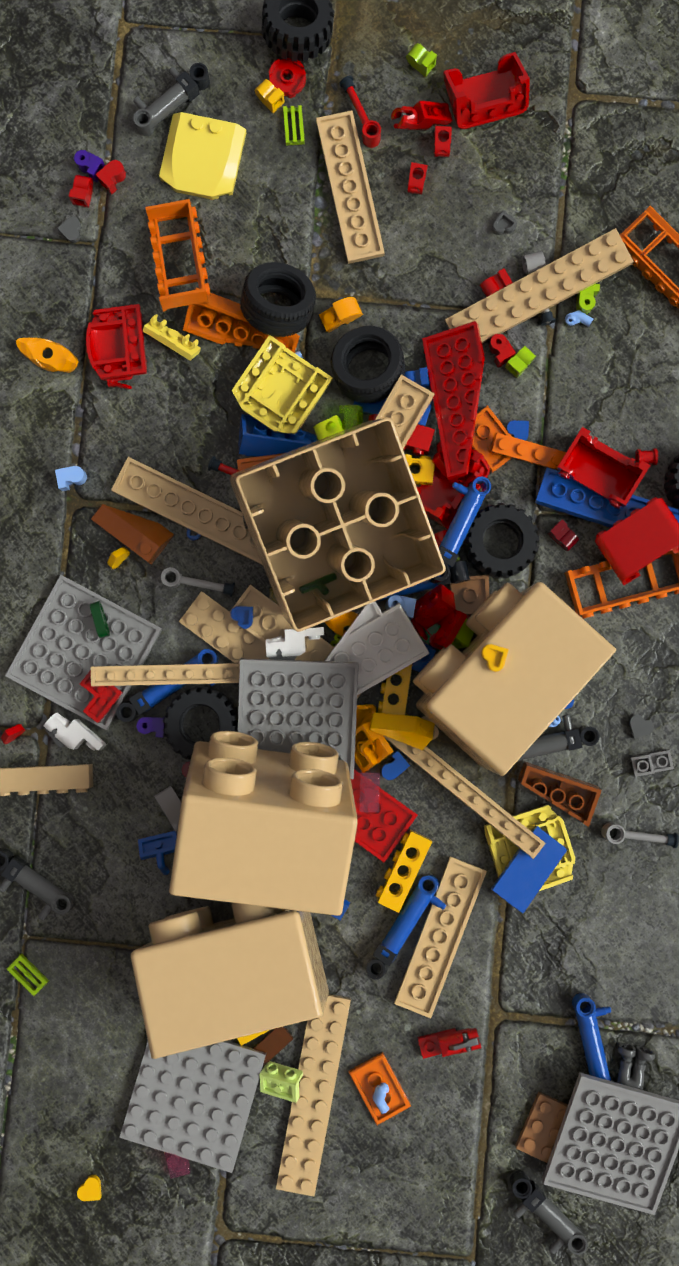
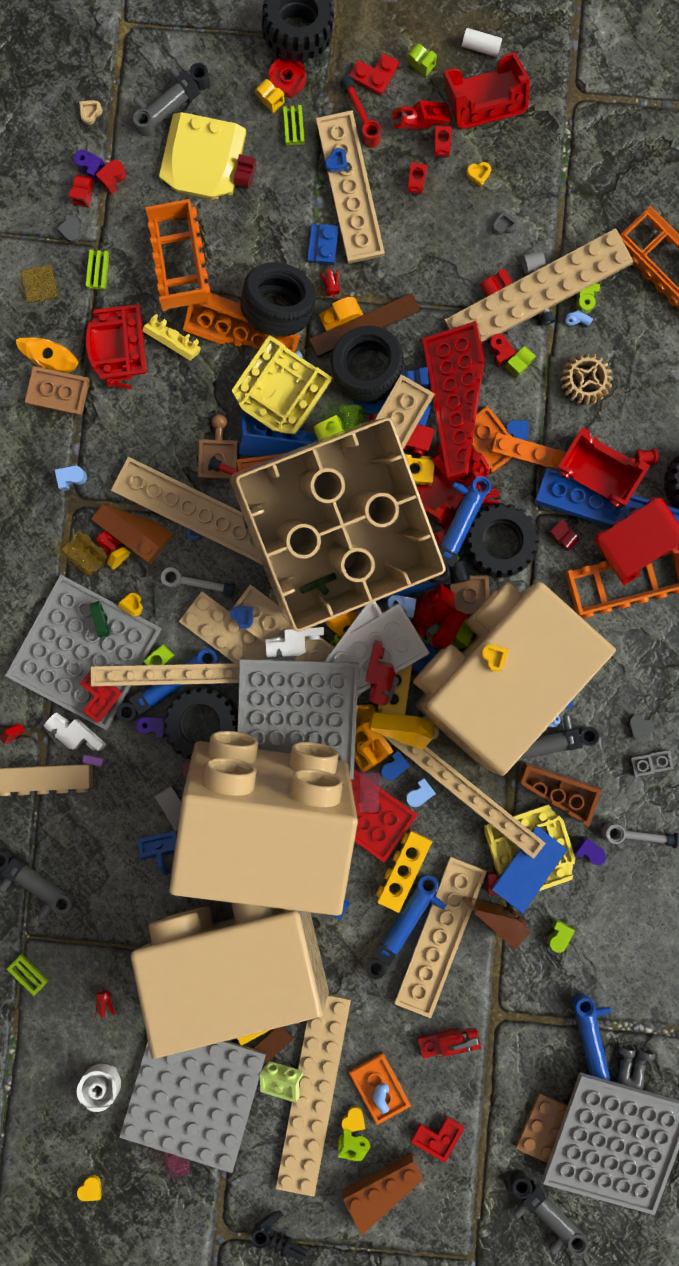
none -> clear yellow piece [21,264,58,303]
none -> medium nougat plate [25,366,90,416]
none -> clear yellow bracket [61,530,107,577]
none -> white brick [77,1064,121,1112]
none -> tan tile [79,100,102,125]
none -> medium lavender tile [83,754,107,767]
none -> lime tile [86,250,109,290]
none -> red piece [94,987,115,1018]
none -> red piece [96,531,123,557]
none -> yellow tile [118,593,143,617]
none -> lime leg [143,644,175,665]
none -> medium nougat plate [198,414,238,479]
none -> dark red leg [234,154,257,189]
none -> black piece [251,1210,307,1261]
none -> blue plate [307,223,339,265]
none -> reddish brown tile [310,293,420,358]
none -> red piece [319,269,341,299]
none -> blue tile [325,148,348,173]
none -> lime leg [338,1129,370,1161]
none -> yellow tile [342,1105,365,1132]
none -> dark orange wedge [343,1153,423,1236]
none -> red plate [349,53,400,97]
none -> red plate [365,640,399,705]
none -> light blue leg [406,777,436,807]
none -> red plate [411,1116,465,1163]
none -> white brick [462,28,502,57]
none -> reddish brown slope [462,896,531,950]
none -> yellow tile [466,162,491,187]
none -> red piece [479,486,500,505]
none -> red tile [486,872,497,895]
none -> lime leg [547,918,575,953]
none -> tan gear [560,353,613,405]
none -> dark purple leg [573,836,606,865]

